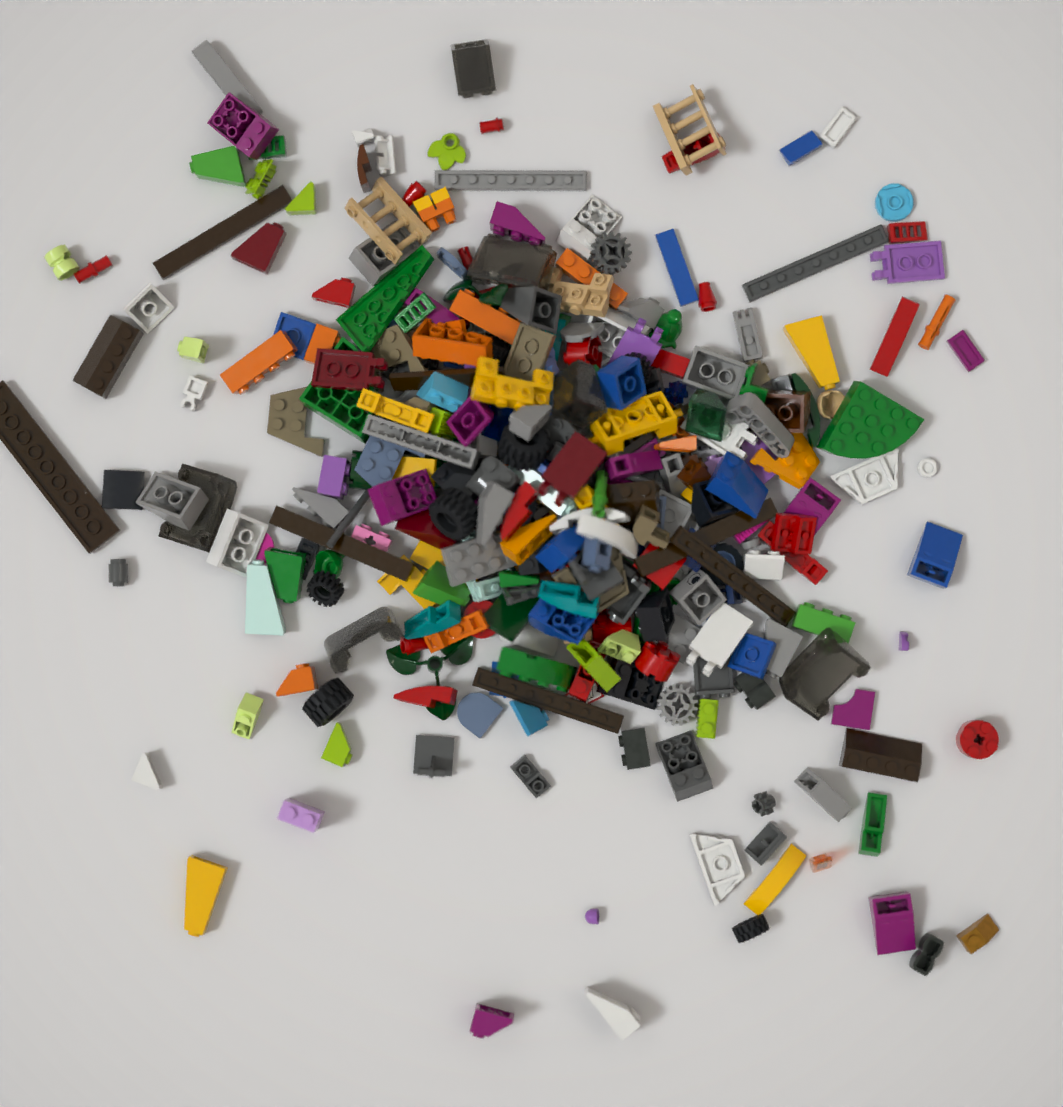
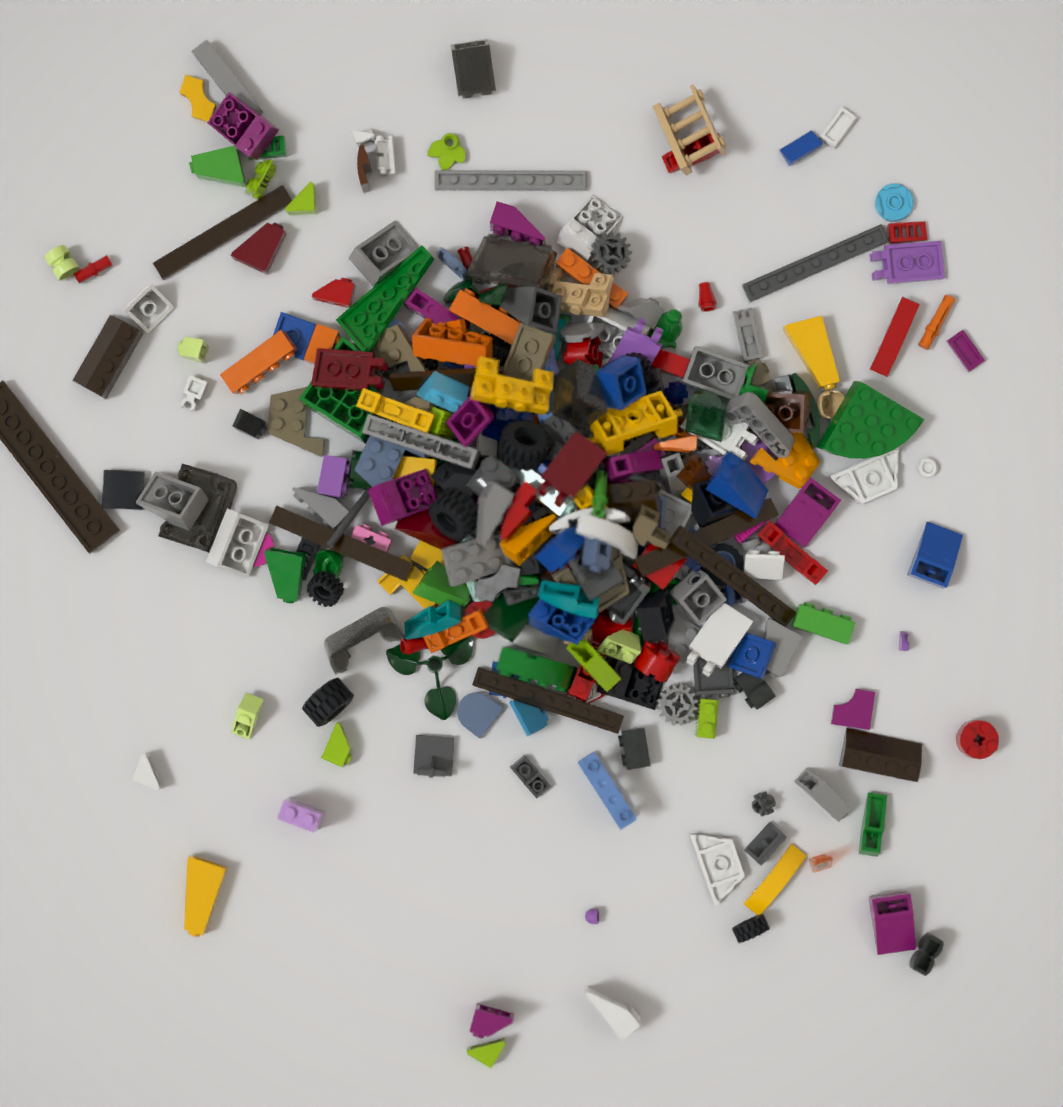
dark grey brick [108,559,128,587] -> none
light aqua slope [245,559,286,636] -> none
orange slope [276,663,318,697] -> none
tan fence [344,177,432,265] -> none
red slope [393,686,458,709] -> none
green slope [394,292,436,333] -> none
red cone [402,181,427,207] -> none
orange hips [413,187,456,233] -> none
red pin [479,117,504,134] -> none
light grey slope [508,405,552,441] -> none
blue tile [655,229,699,307] -> none
dark grey slope [655,730,713,802] -> none
red slope [770,513,817,554] -> none
clear smoke windscreen [779,628,871,721] -> none
pearl gold slope [956,914,999,954] -> none
none -> yellow tile [179,75,216,122]
none -> pearl dark grey slope [232,409,267,439]
none -> lime slope [467,1038,506,1068]
none -> flat silver tile [474,563,521,602]
none -> medium blue fence [578,752,637,830]

